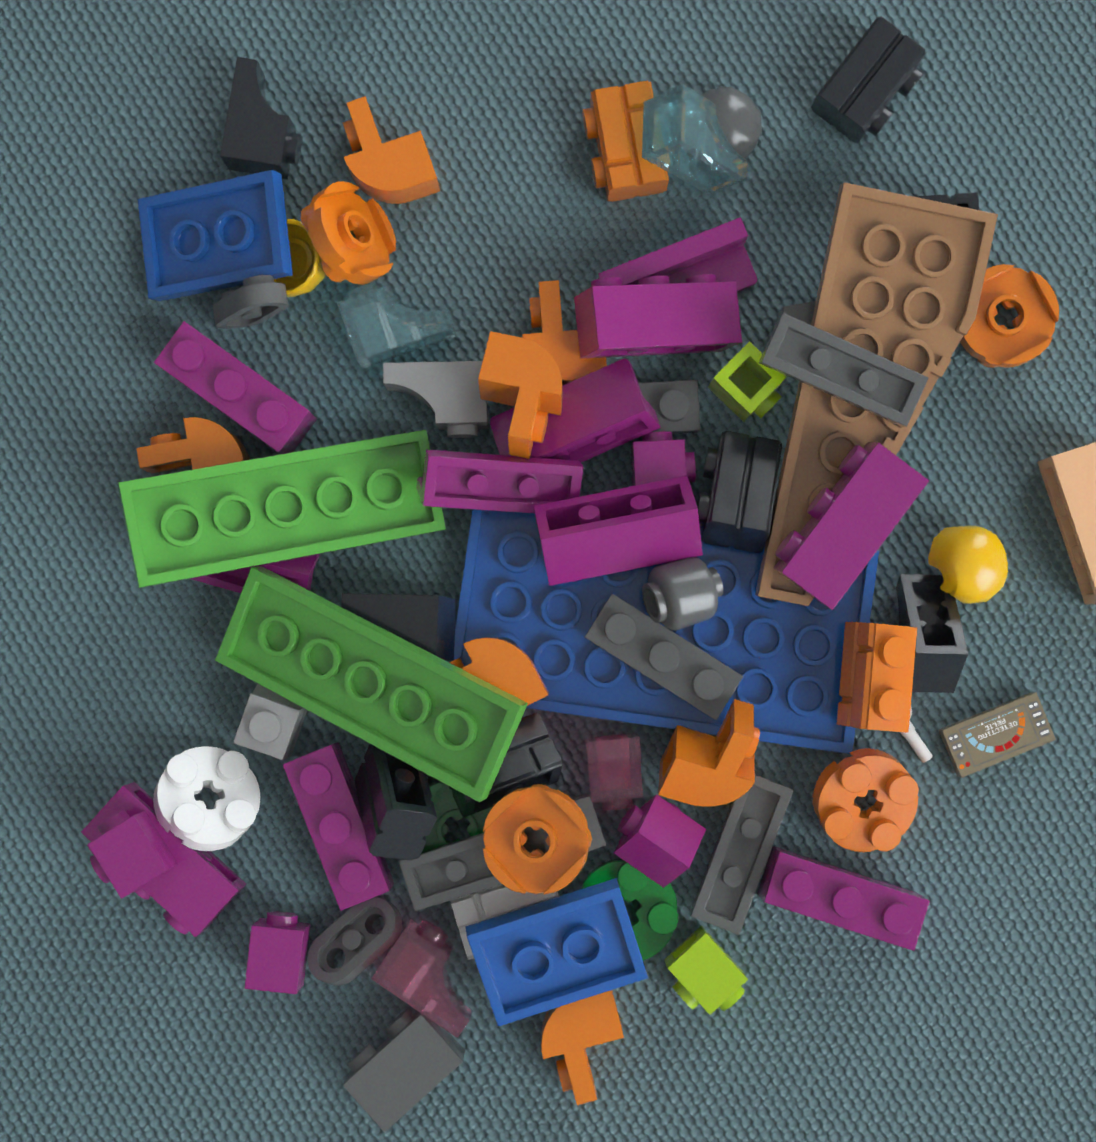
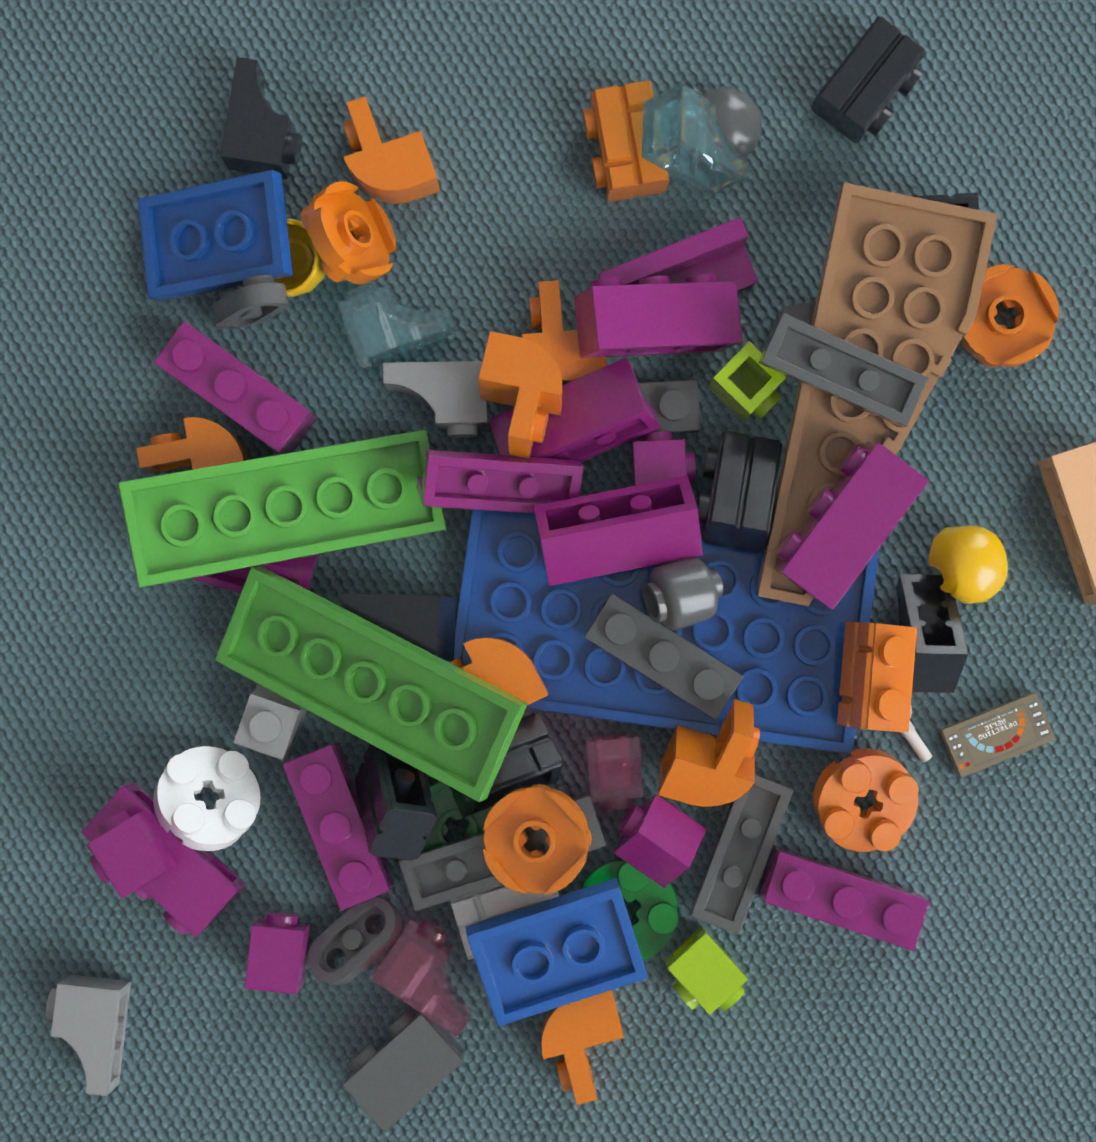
none -> light grey arch [46,975,131,1096]

